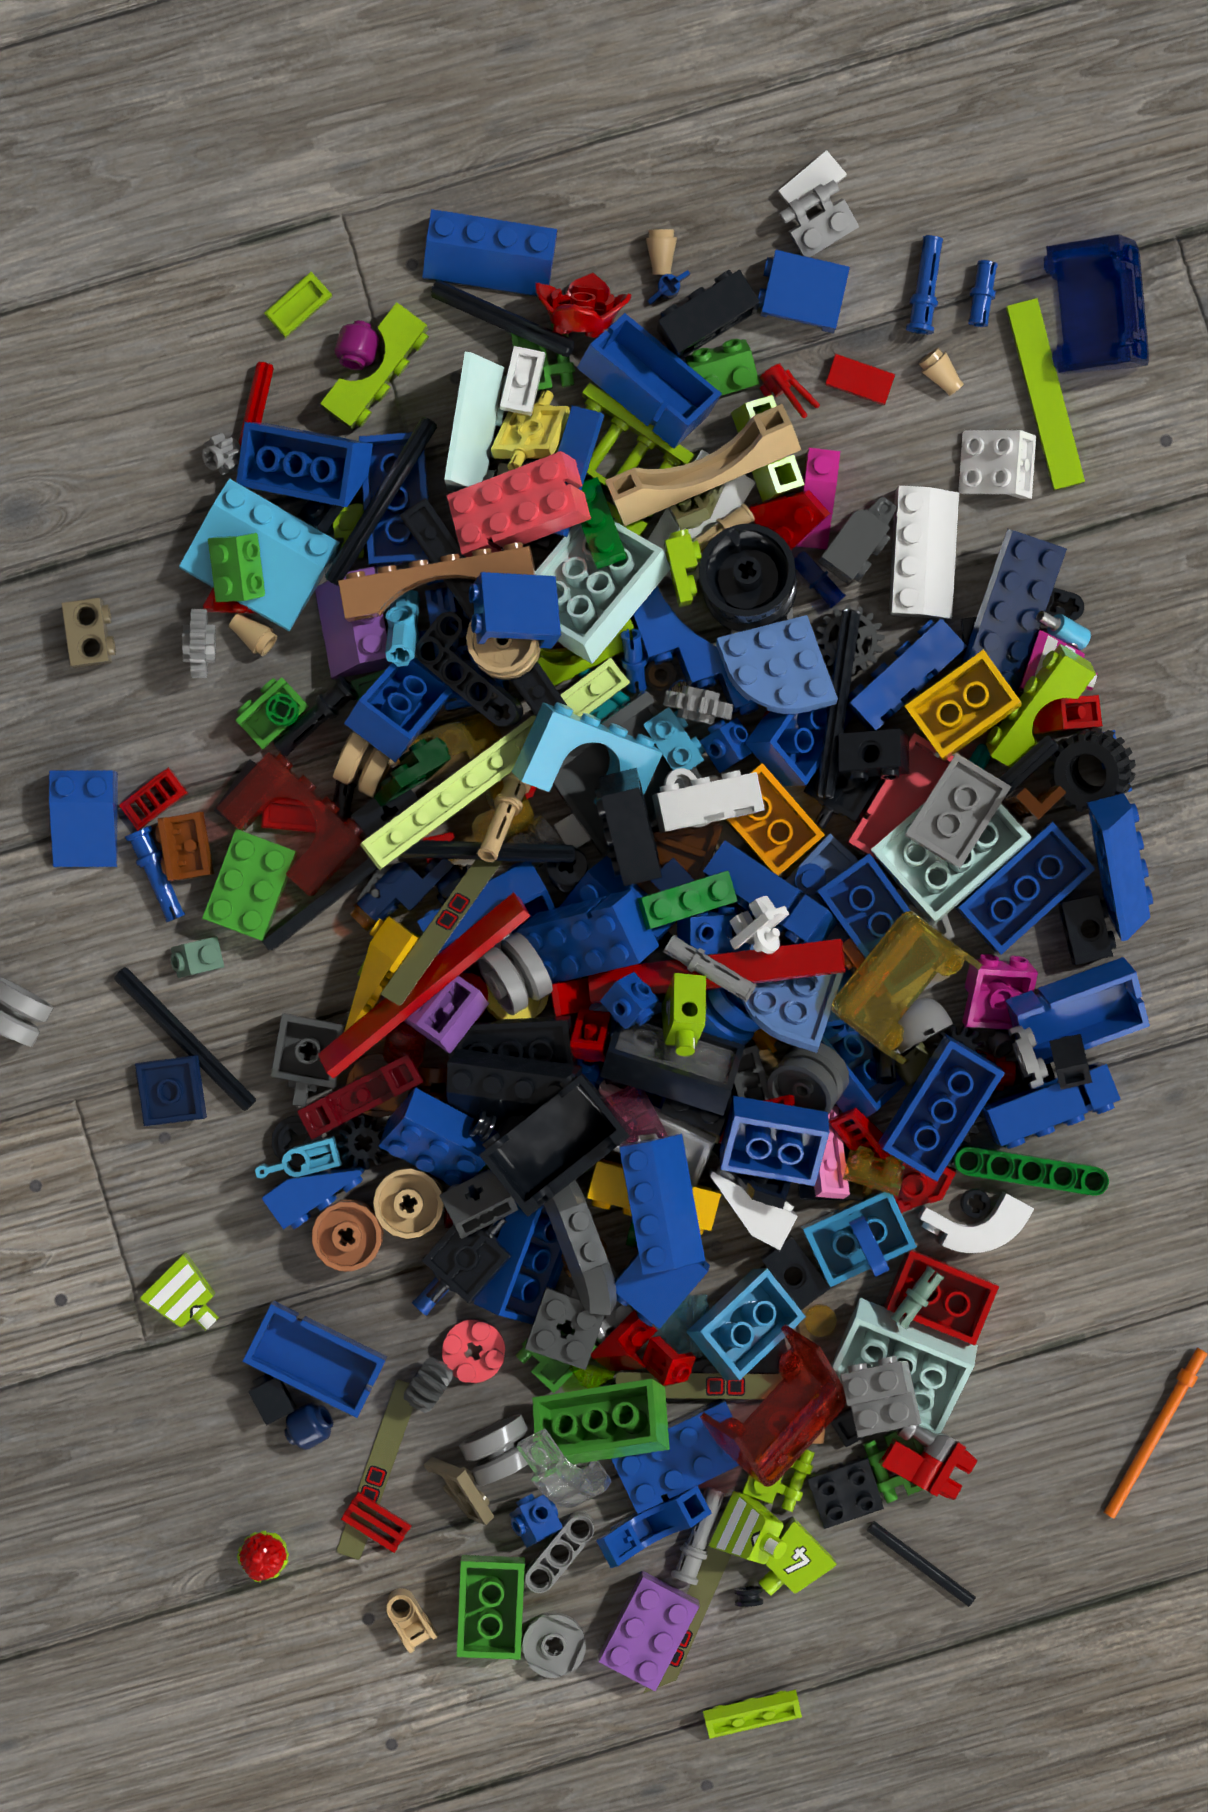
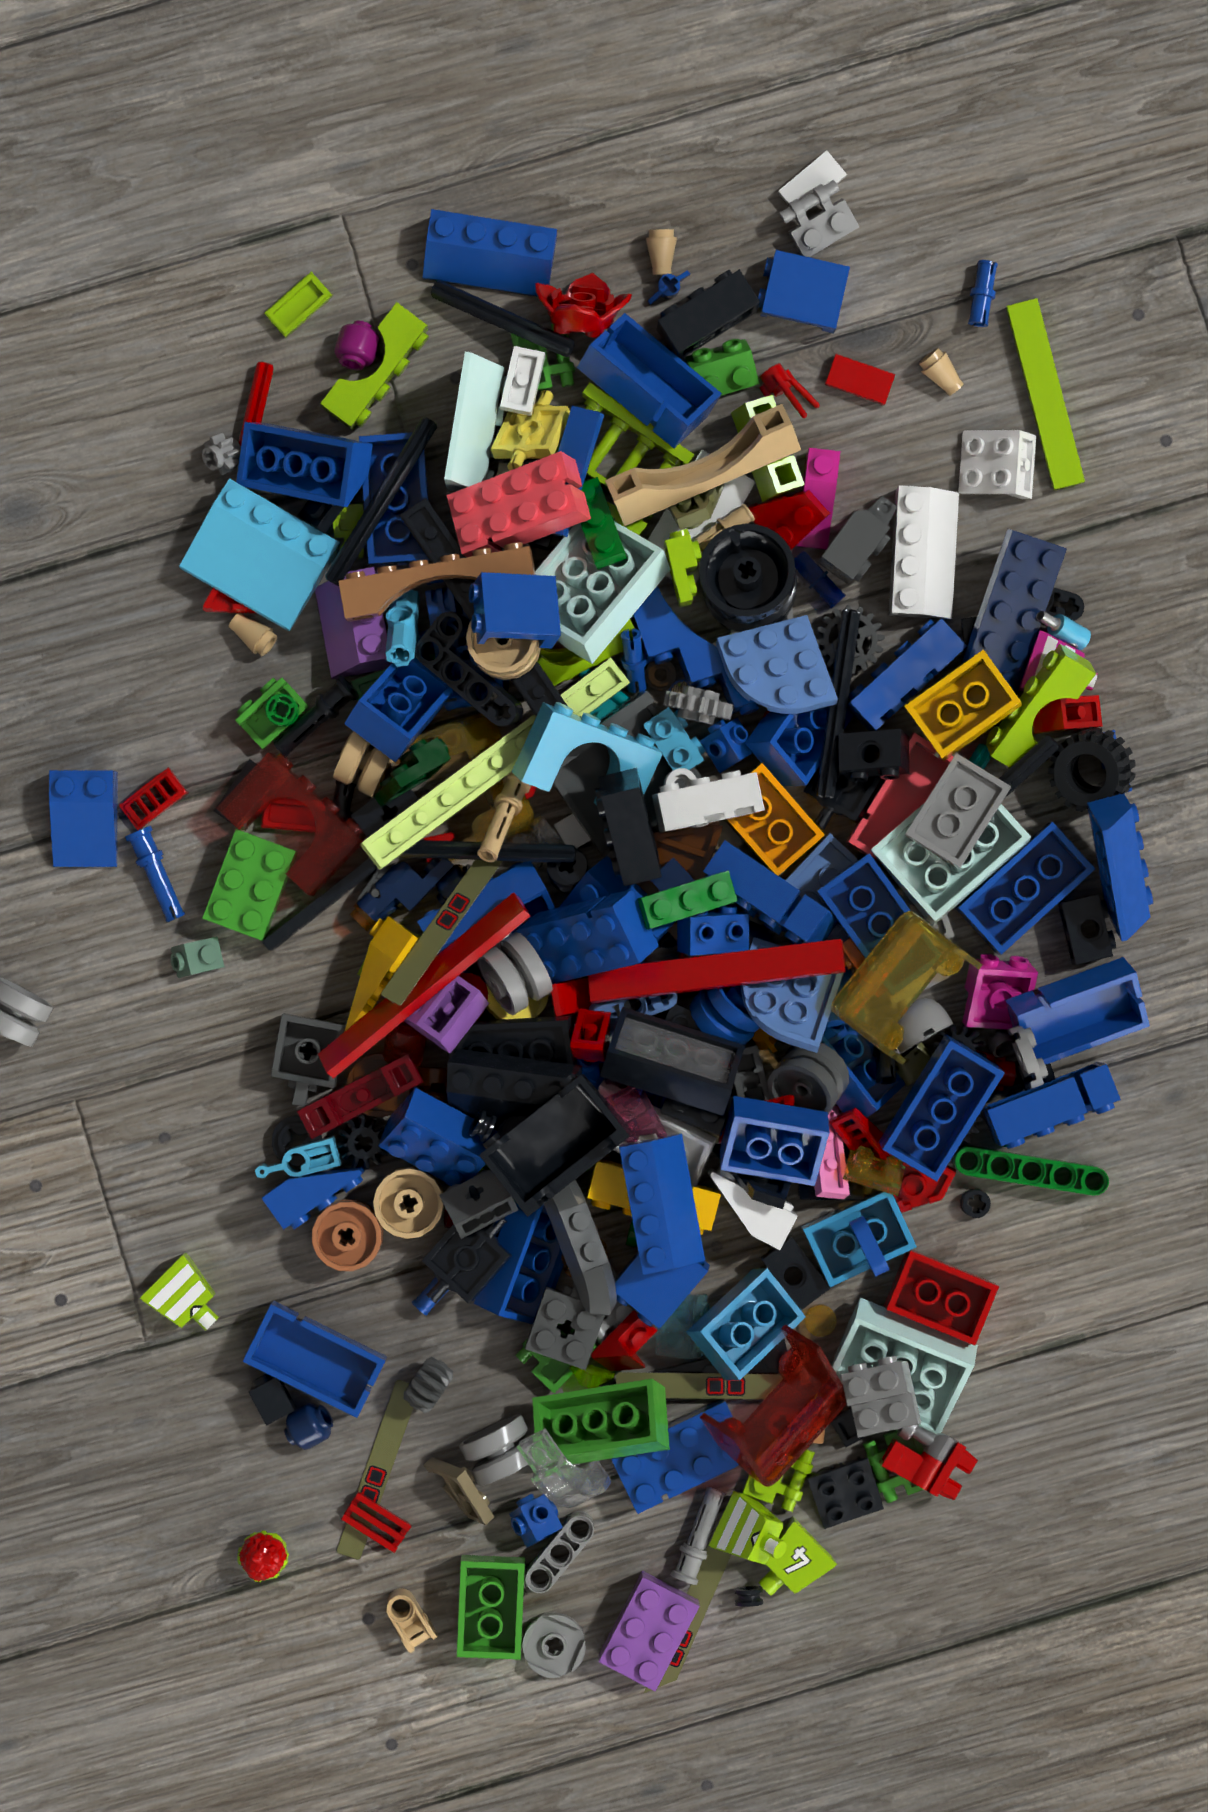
dark tan brick [61,598,116,668] -> none
black axle [114,967,256,1111] -> none
dark blue plate [135,1055,207,1126] -> none
dark orange bracket [156,812,214,881] -> none
light grey gear [182,609,216,678] -> none
bright green bracket [208,533,265,602] -> none
coral plate [442,1319,505,1383] -> none
blue arch [596,1486,712,1568] -> none
blue brick [600,972,659,1029] -> none
red bracket [642,1336,696,1386] -> none
lime torso [661,973,706,1056] -> none
light grey pin [663,935,757,1002] -> none
lime plate [703,1689,802,1739] -> none
white hips [729,896,789,954] -> none
blue plate [794,863,826,895] -> none
black bar [867,1521,976,1607] -> none
sand green pin [890,1266,944,1330] -> none
blue pin [906,235,943,335] -> none
white arch [917,1192,1034,1253] -> none
reddish brown fence [1002,786,1067,823] -> none
clear blue windscreen [1044,234,1149,374] -> none
black brick [1049,1034,1092,1090] -> none
orange bar [1104,1347,1208,1519] -> none

